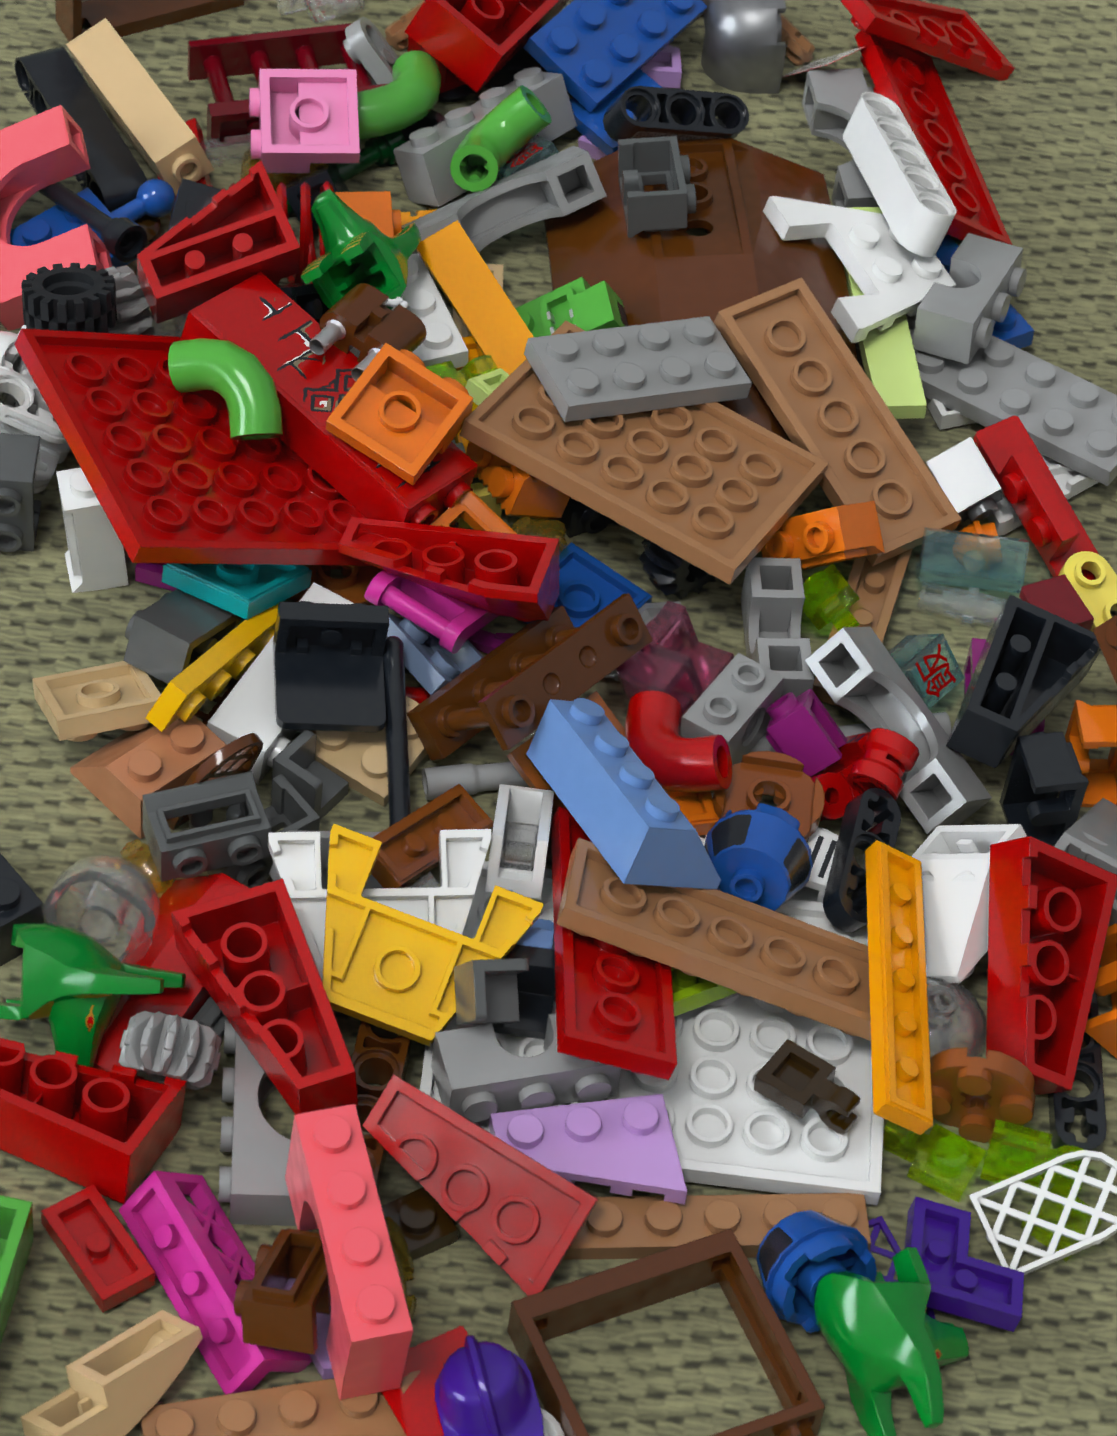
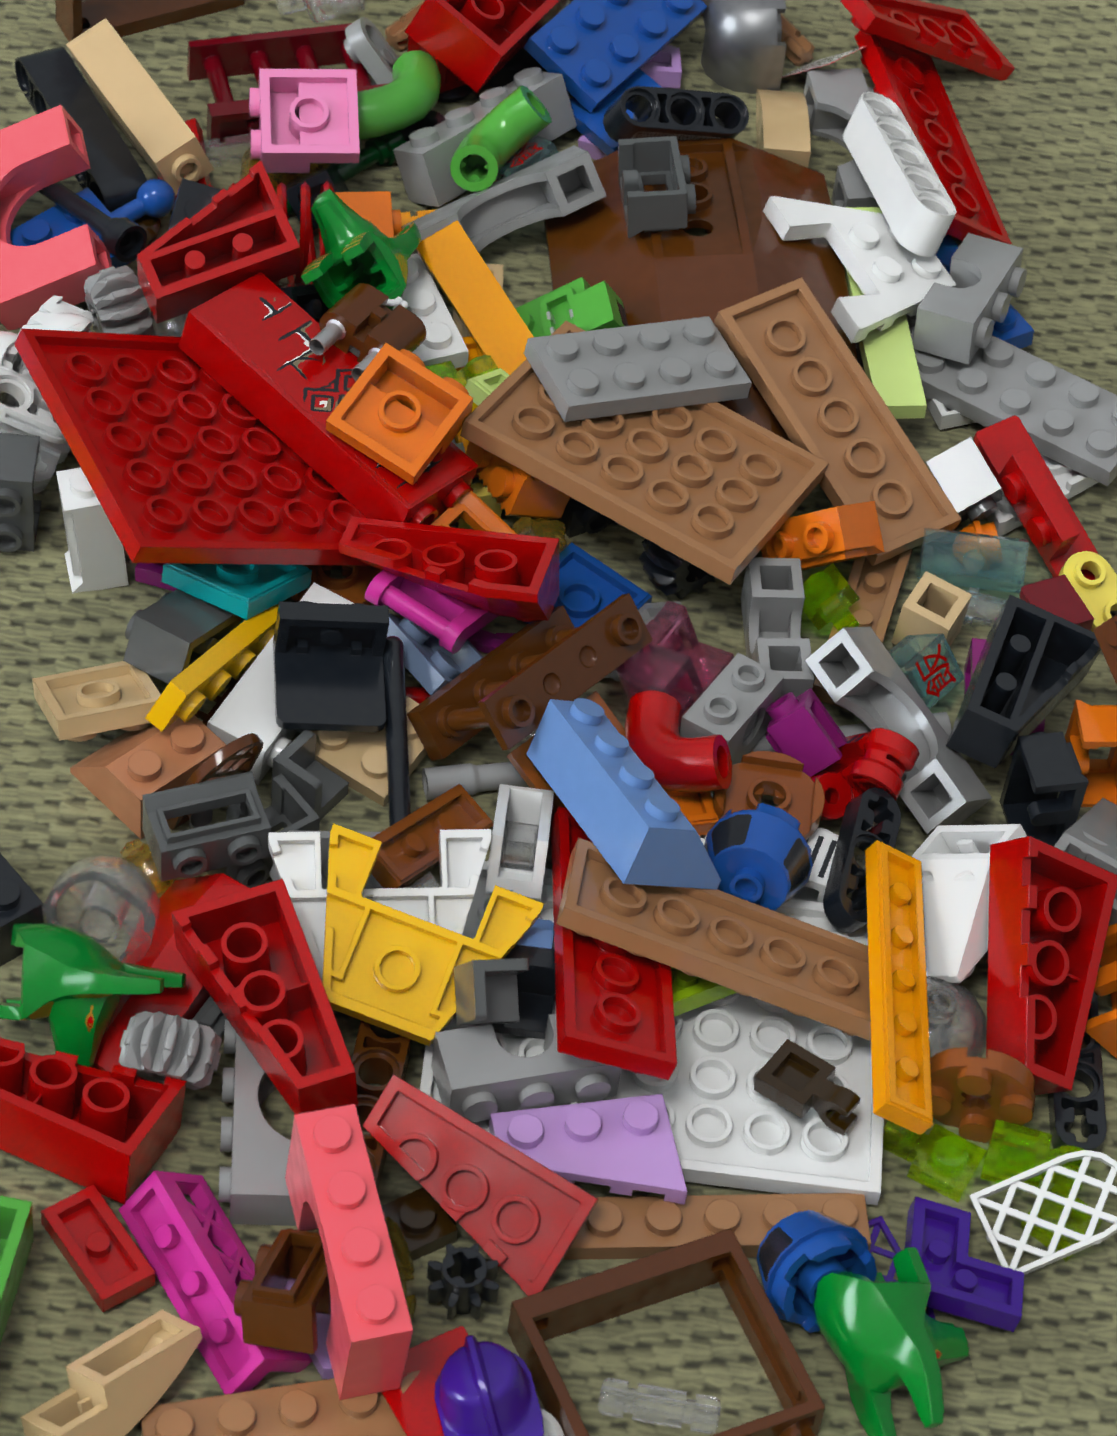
black tyre [21,263,117,333] -> none
bright green cylinder [168,338,283,440] -> none
none -> black gear [427,1243,500,1320]
none -> clear axle [598,1378,721,1434]
none -> tan slope [756,89,811,168]
none -> tan brick [891,571,972,666]

